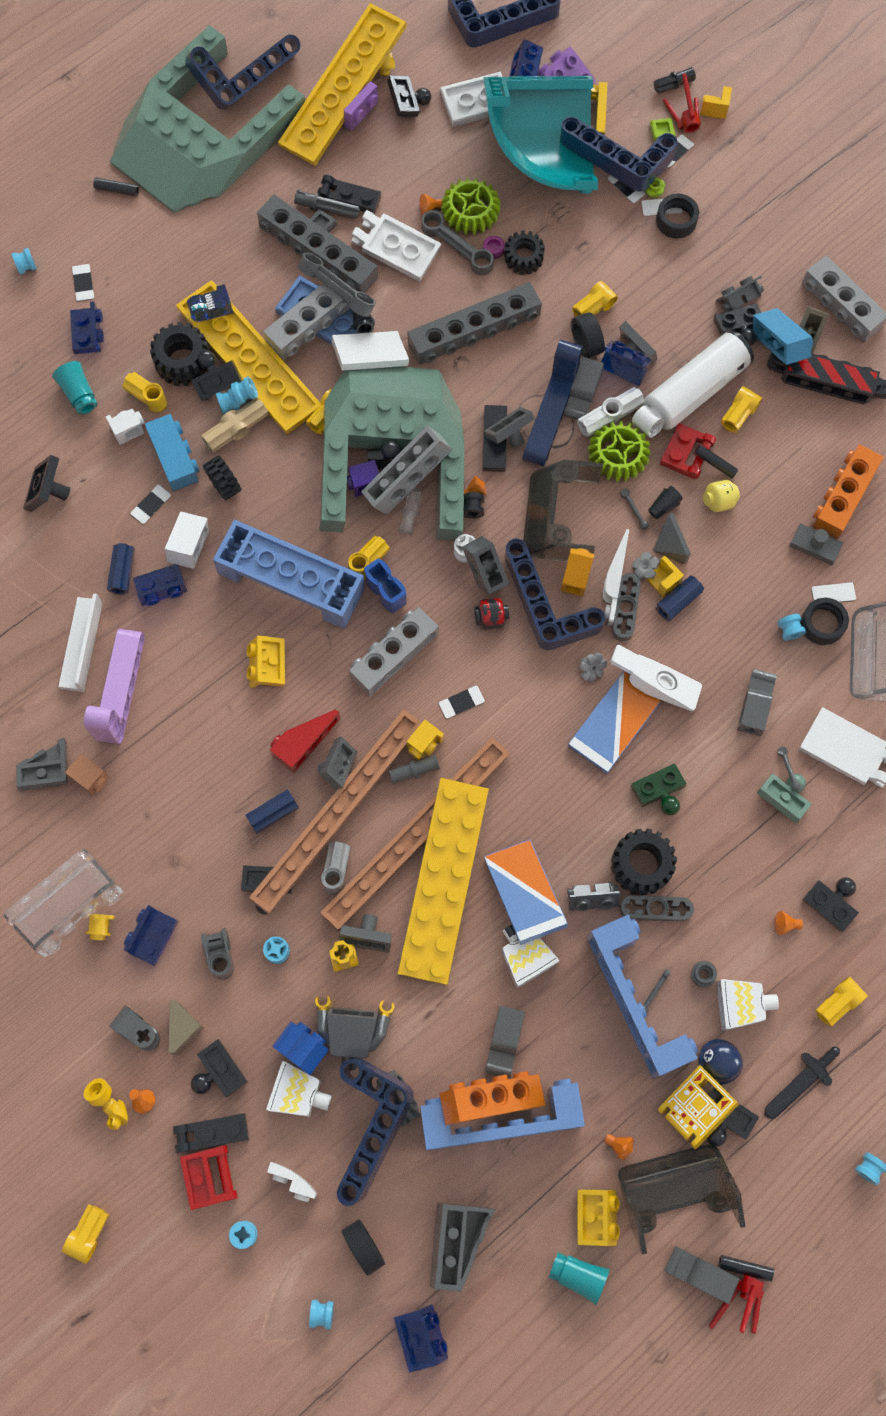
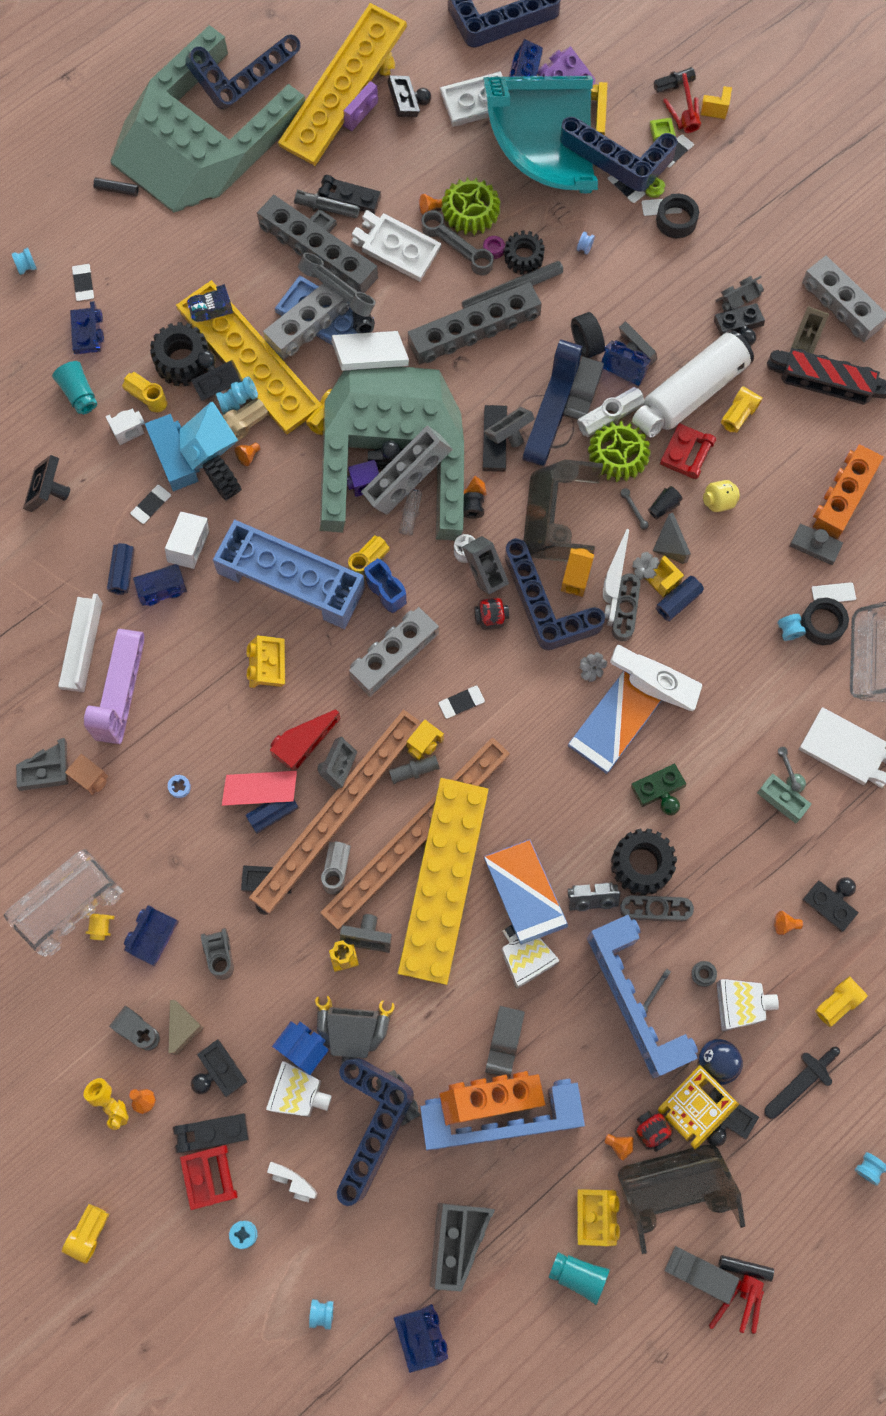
medium azure wheel [263,936,290,964] -> none
black tyre [342,1219,385,1276] -> none
yellow piece [572,281,618,317] -> none
black piece [694,444,738,479] -> none
dark grey piece [737,669,777,737] -> none
dark azure brick [753,308,813,365] -> none
none -> light blue bush [168,775,191,798]
none -> medium azure slope [180,402,238,470]
none -> coral sticker [222,771,297,806]
none -> orange rock [234,442,260,466]
none -> dark grey axle [462,261,563,309]
none -> light blue bush [577,231,595,255]
none -> head [634,1111,673,1152]

